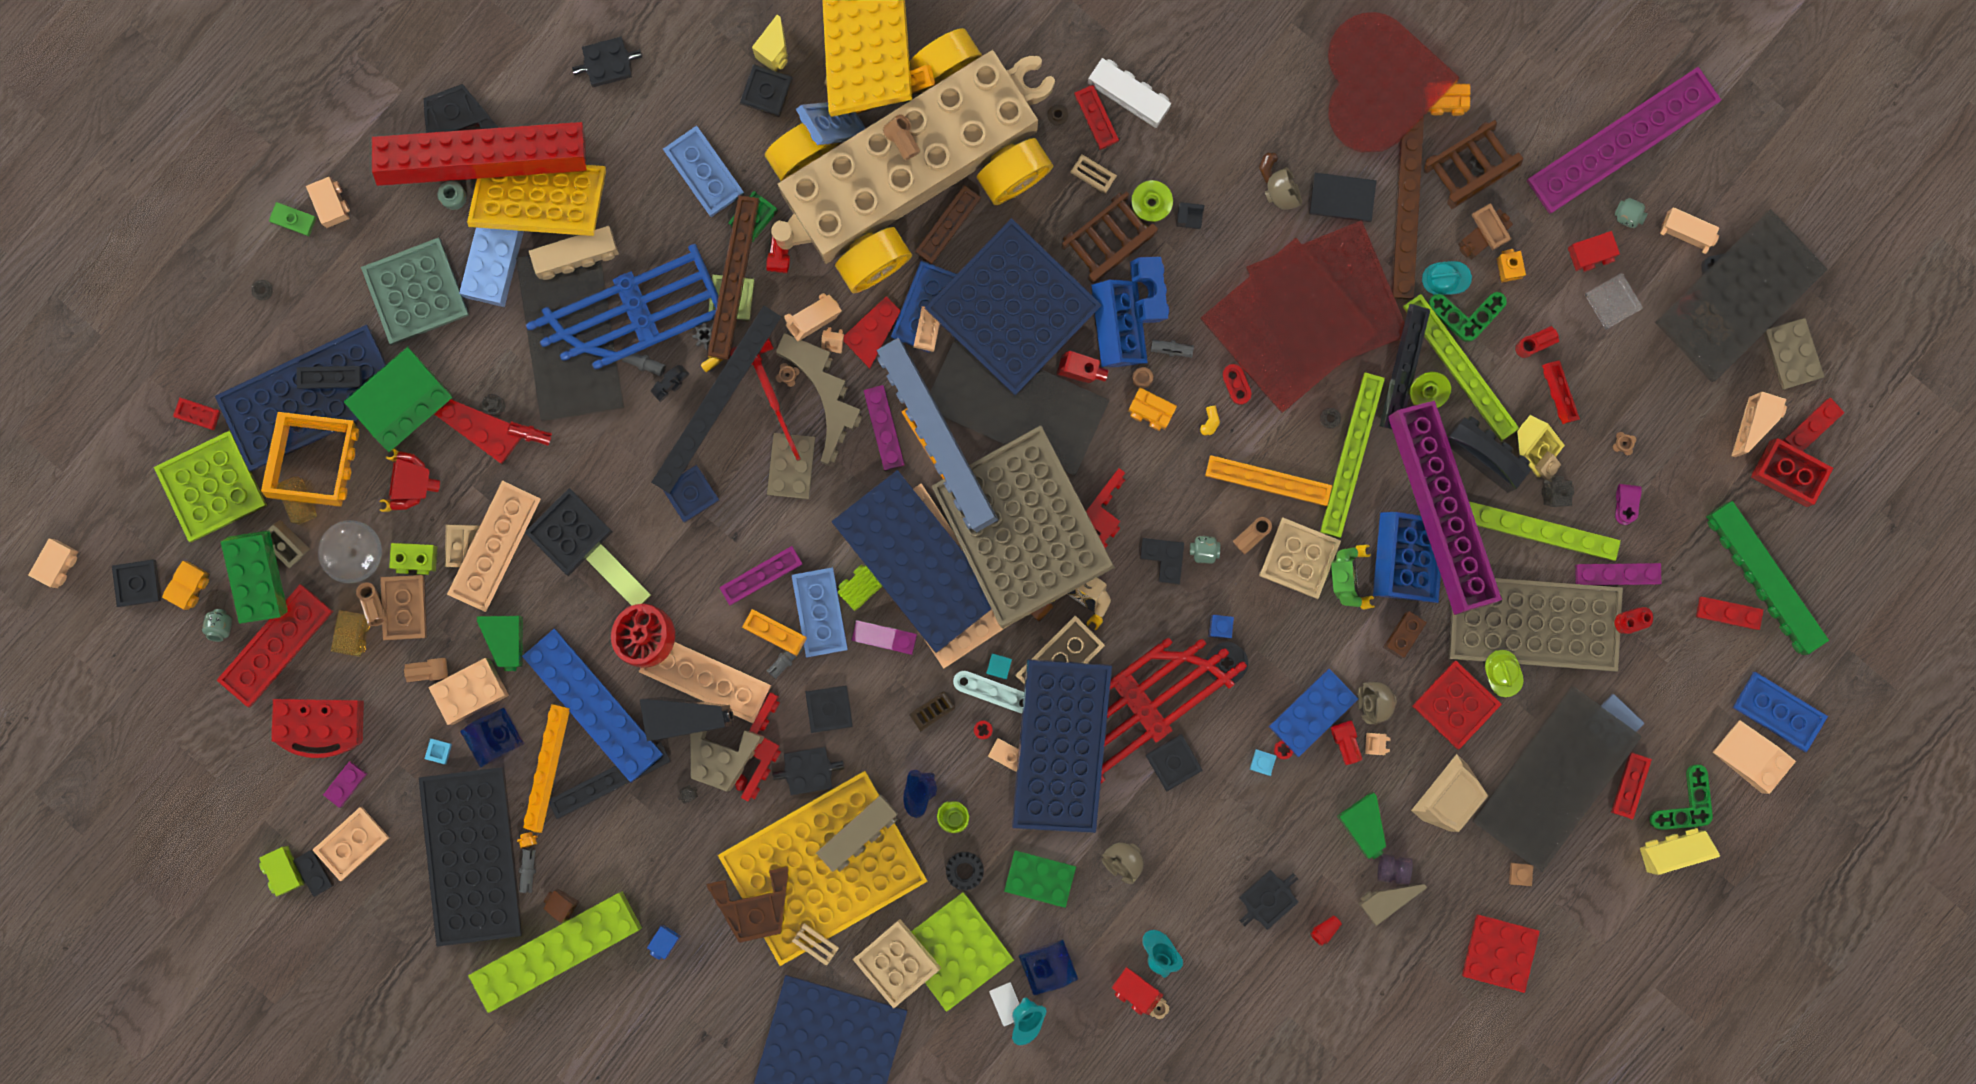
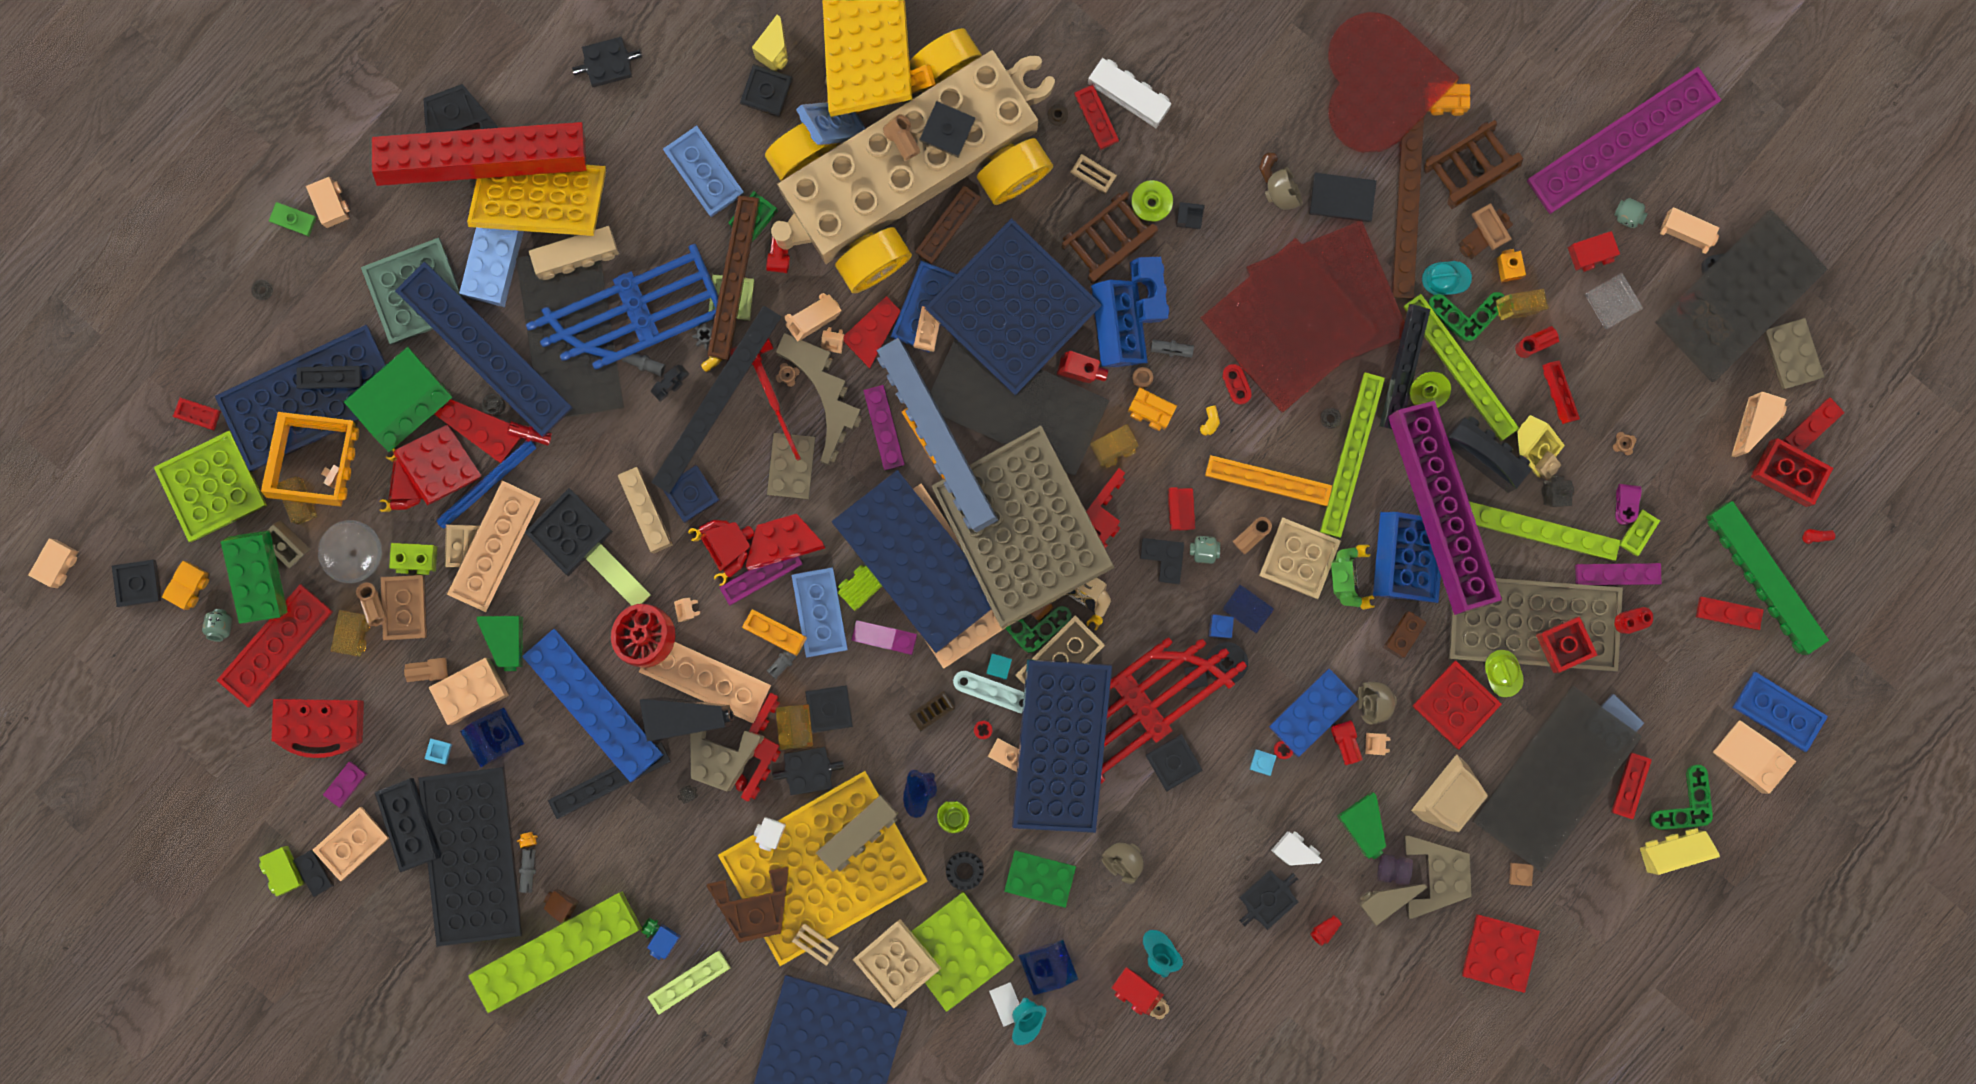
sand green head [437,181,467,210] -> none
light orange plate [523,704,570,833] -> none
none -> light nougat tile [321,465,339,489]
none -> black tile [374,778,439,872]
none -> red plate [393,424,481,506]
none -> dark blue plate [395,261,573,437]
none -> blue axle [436,441,536,529]
none -> tan brick [618,467,673,553]
none -> green plate [641,918,660,938]
none -> yellowish green tile [648,950,731,1015]
none -> light nougat tile [674,598,700,622]
none -> red torso [688,520,754,586]
none -> red wing [746,514,825,571]
none -> white brick [754,817,786,851]
none -> clear yellow brick [776,704,813,750]
none -> black plate [919,101,976,158]
none -> green beam [1005,606,1071,653]
none -> clear yellow brick [1089,424,1139,468]
none -> red panel [1168,487,1195,531]
none -> black tile [1184,666,1208,689]
none -> clear blue plate [1222,585,1274,634]
none -> white slope [1271,831,1322,865]
none -> dark tan wing [1404,835,1472,919]
none -> clear yellow brick [1496,289,1549,321]
none -> red brick [1536,616,1597,673]
none -> lime plate [1620,509,1660,556]
none -> red arm [1802,529,1836,544]

